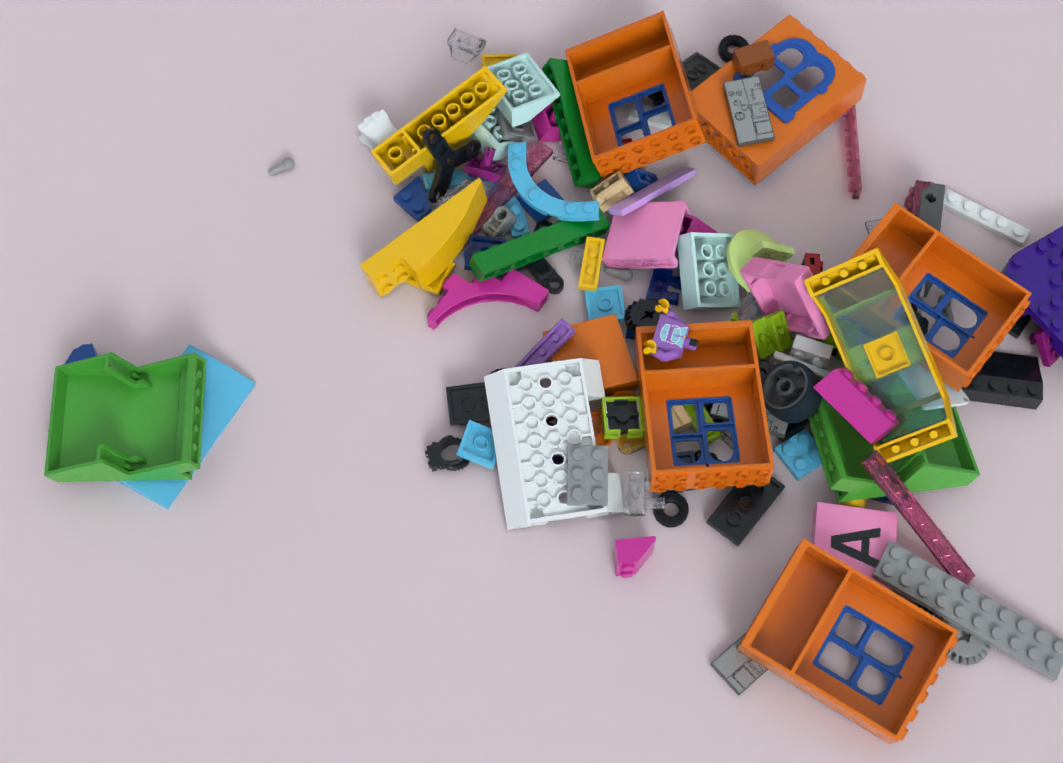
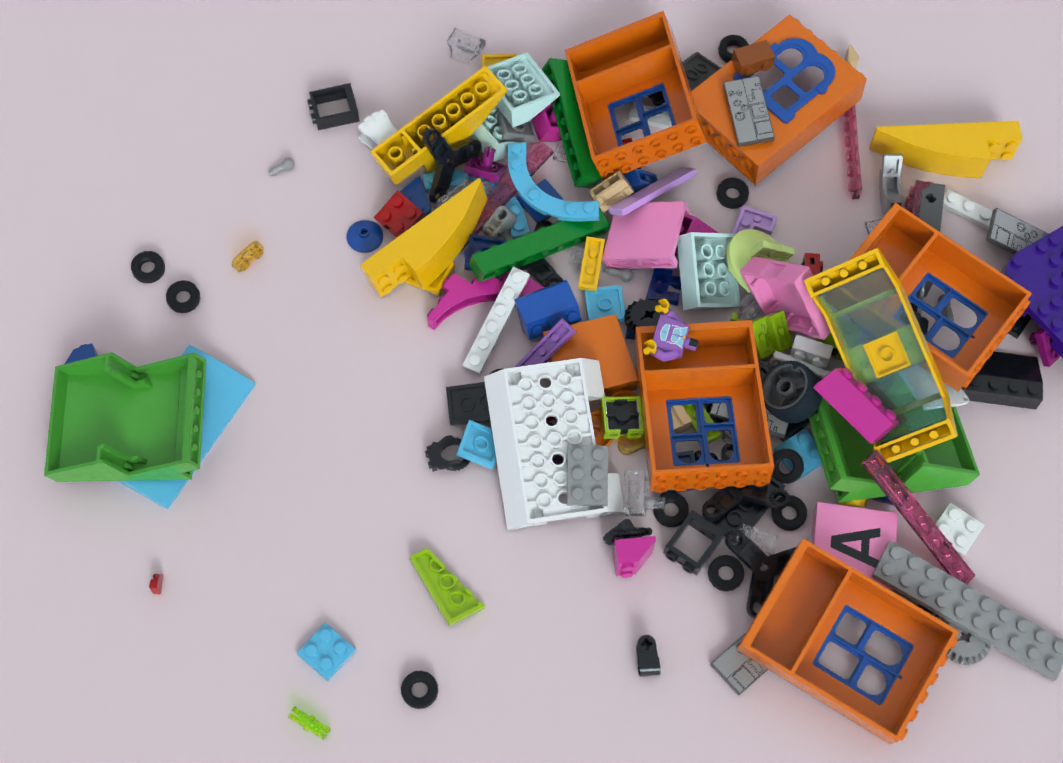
none -> black tyre [131,251,165,283]
none -> red tile [149,574,163,594]
none -> black tyre [166,280,200,313]
none -> clear yellow plate [231,241,264,272]
none -> clear neon green pin [288,706,331,740]
none -> medium azure plate [297,623,356,681]
none -> black window [307,83,360,130]
none -> blue dish [346,220,383,253]
none -> red piece [373,190,426,238]
none -> black tyre [401,671,438,709]
none -> lime wing [409,548,485,626]
none -> white plate [462,267,530,375]
none -> blue slope [514,280,582,340]
none -> black piece [603,519,653,545]
none -> black piece [636,635,661,677]
none -> black window [663,510,725,576]
none -> black piece [702,443,790,521]
none -> black tyre [708,555,744,592]
none -> black tyre [716,177,749,209]
none -> black piece [725,529,796,618]
none -> lavender plate [732,205,777,235]
none -> clear plate [736,524,779,555]
none -> black tyre [771,495,807,531]
none -> black tyre [772,449,804,484]
none -> tan slope [845,45,860,68]
none -> yellow slope [869,121,1023,178]
none -> light grey arch [879,154,906,215]
none -> white piece [927,503,985,561]
none -> light grey tile [986,208,1049,254]

